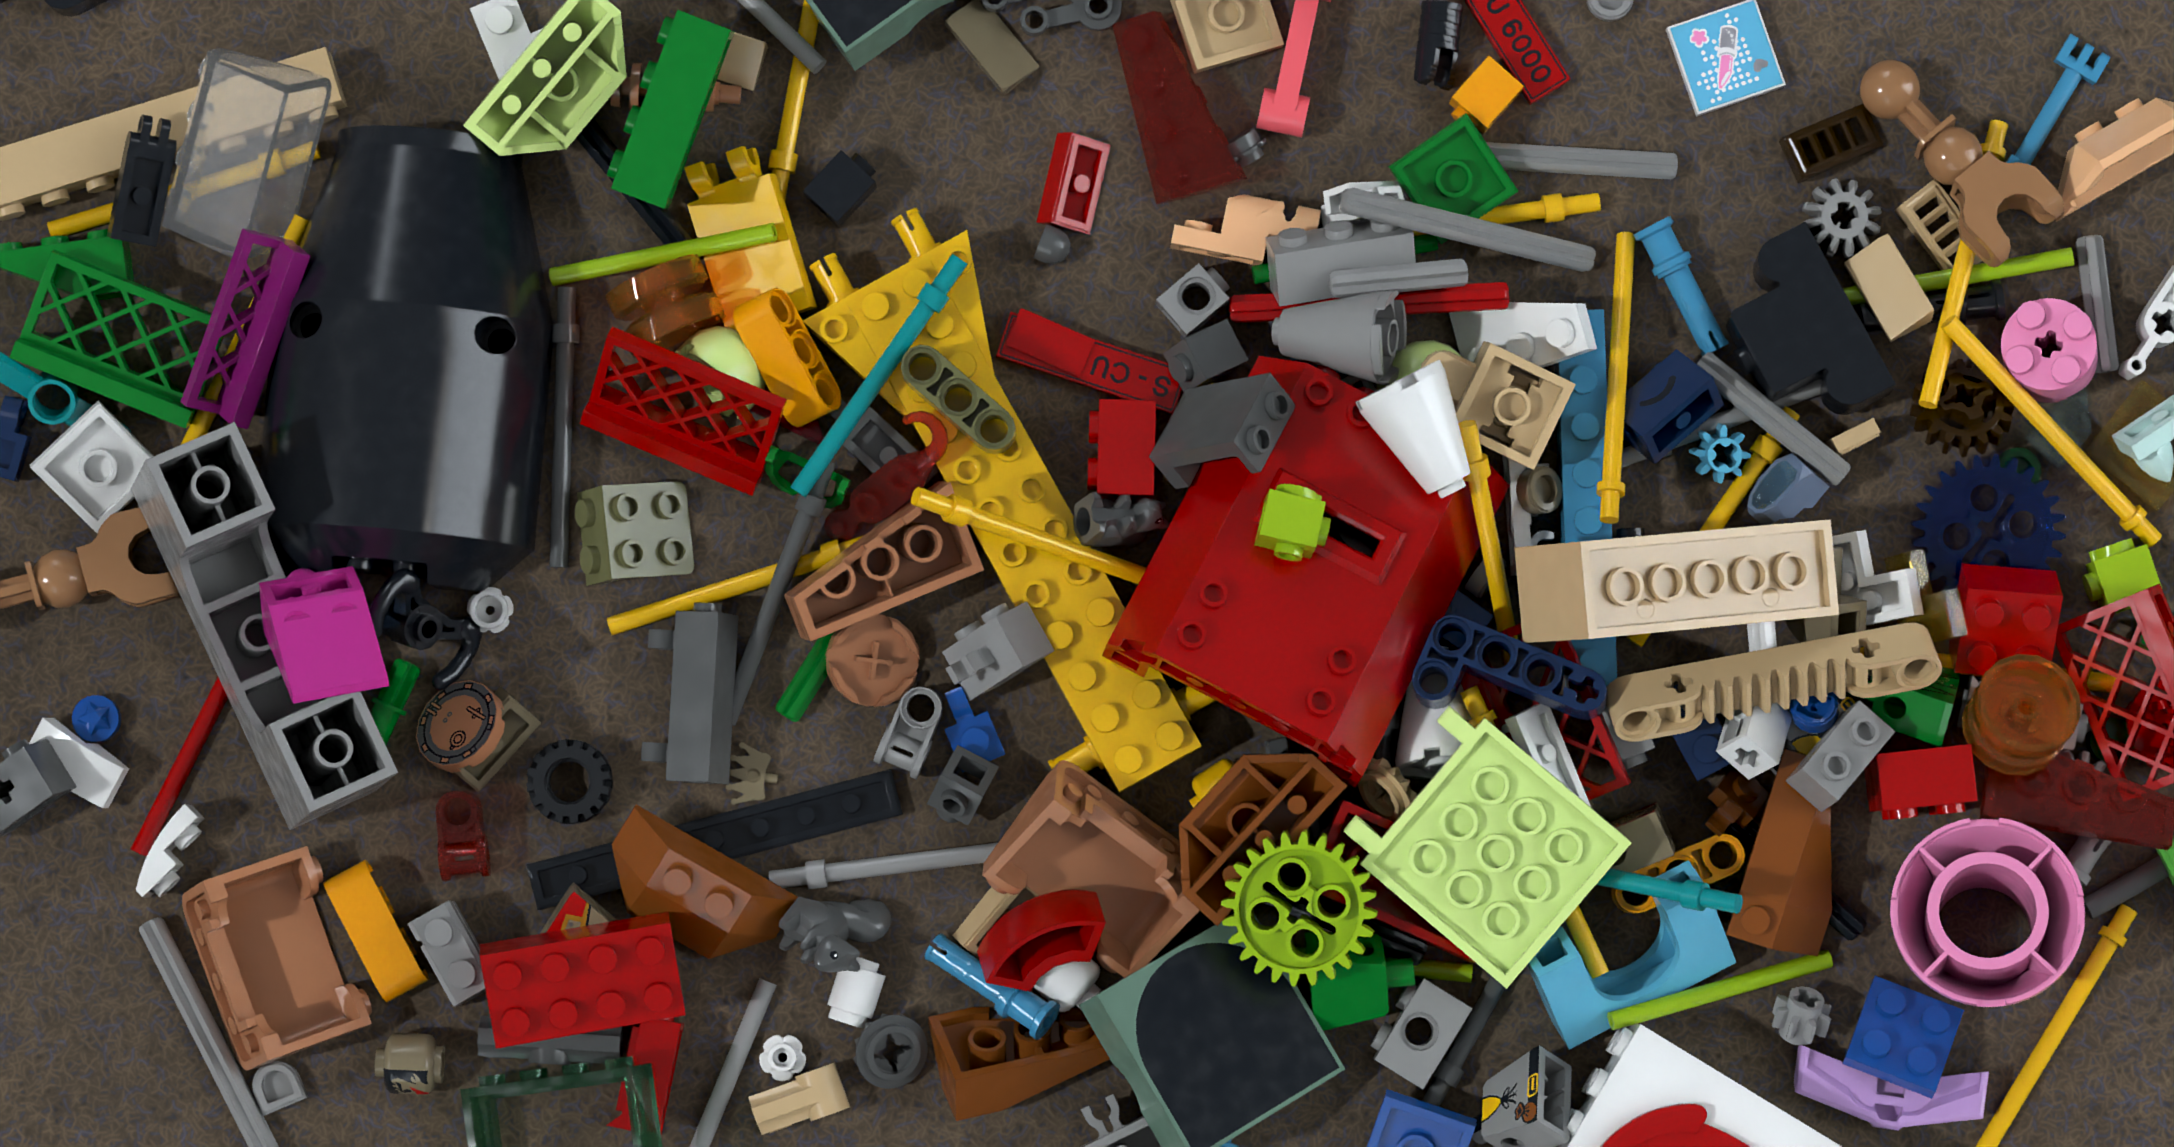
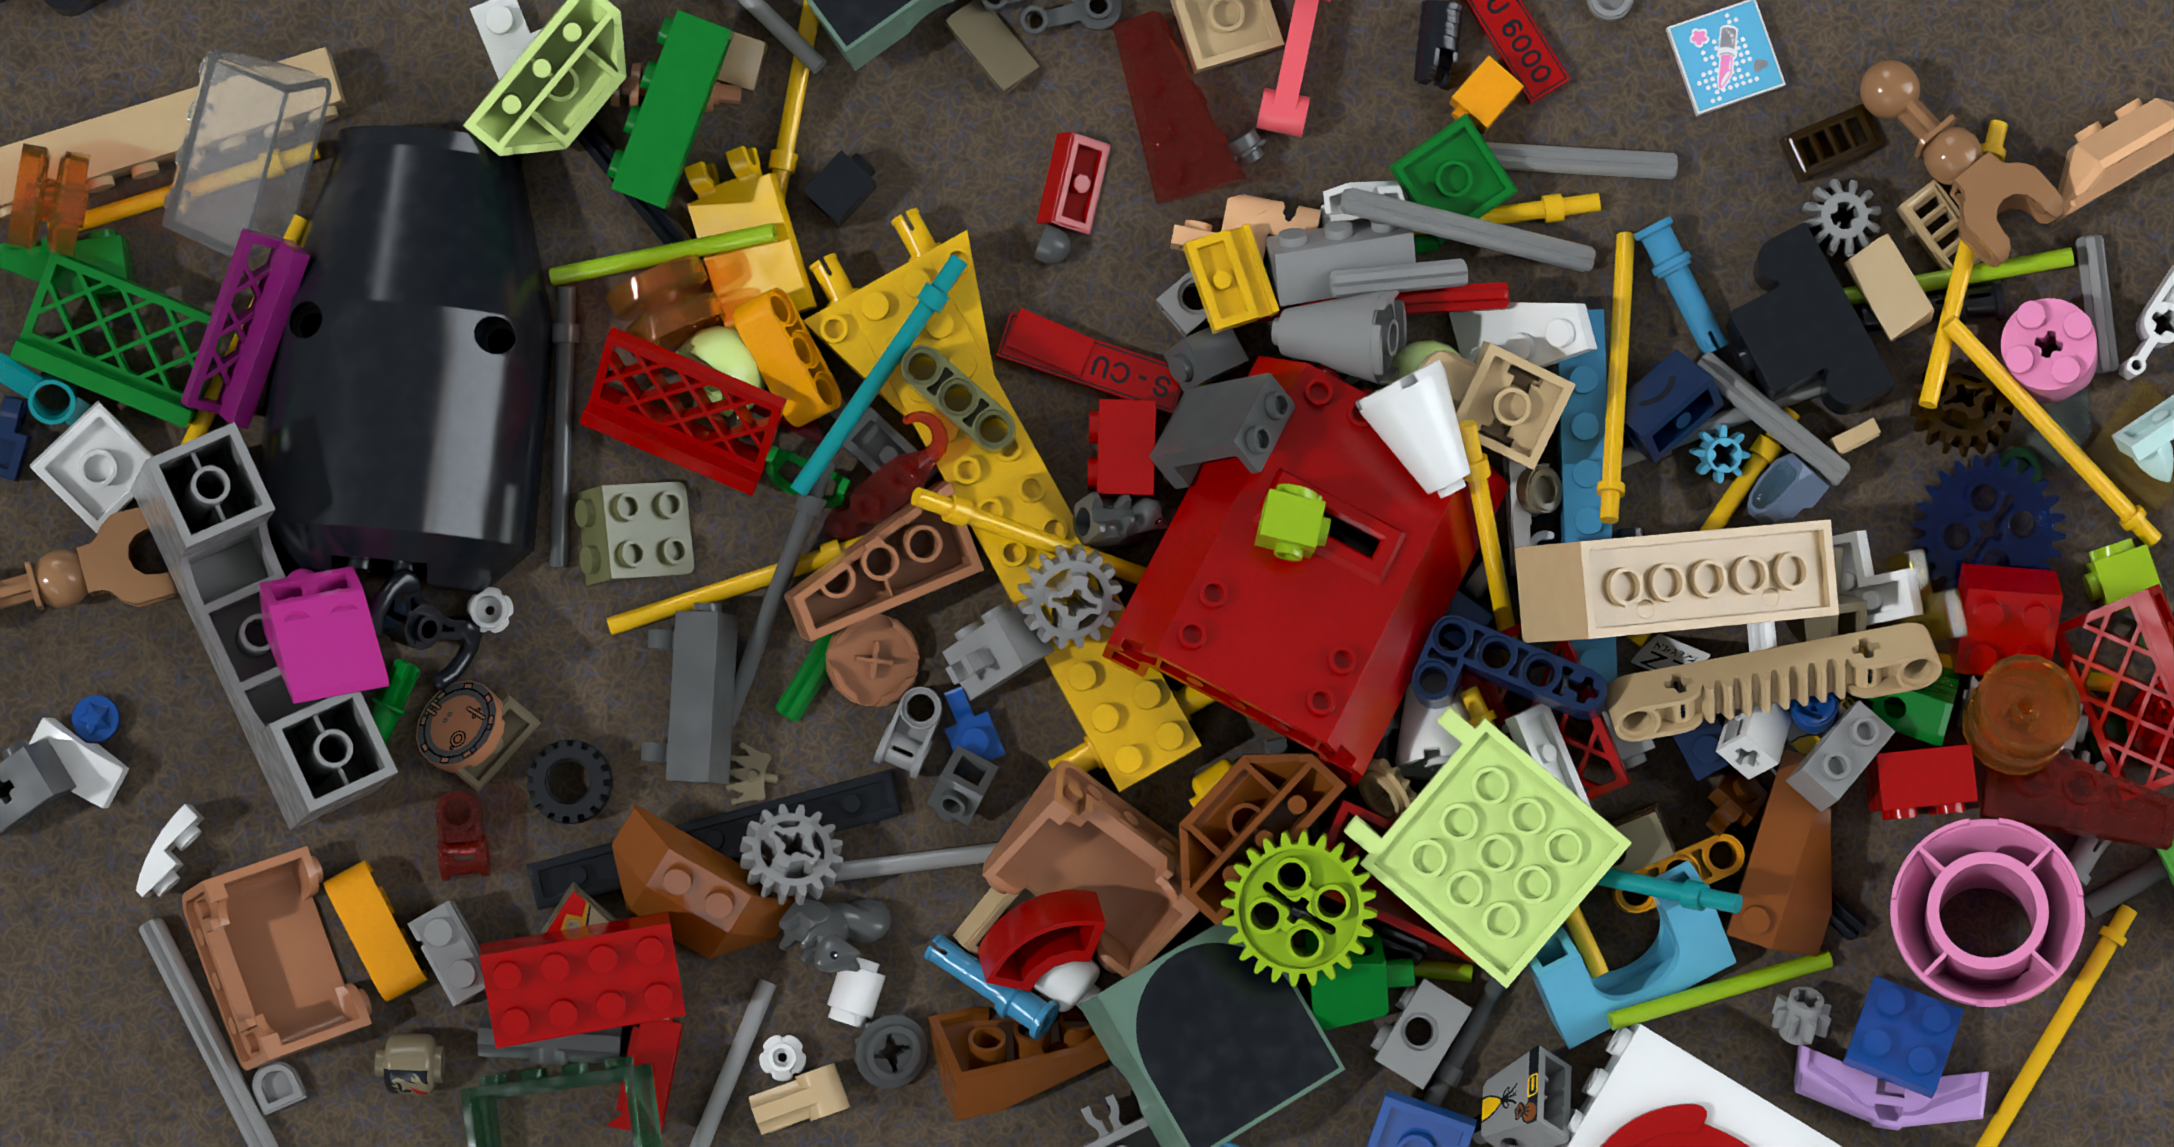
black hinge [107,114,177,247] -> none
red piece [130,677,228,857] -> none
dark azure hinge [2006,33,2111,165] -> none
none -> clear orange wheel [7,143,90,257]
none -> light grey gear [739,804,843,905]
none -> light grey gear [1017,544,1122,649]
none -> yellow plate [1183,223,1280,334]
none -> white sticker [1631,634,1711,670]

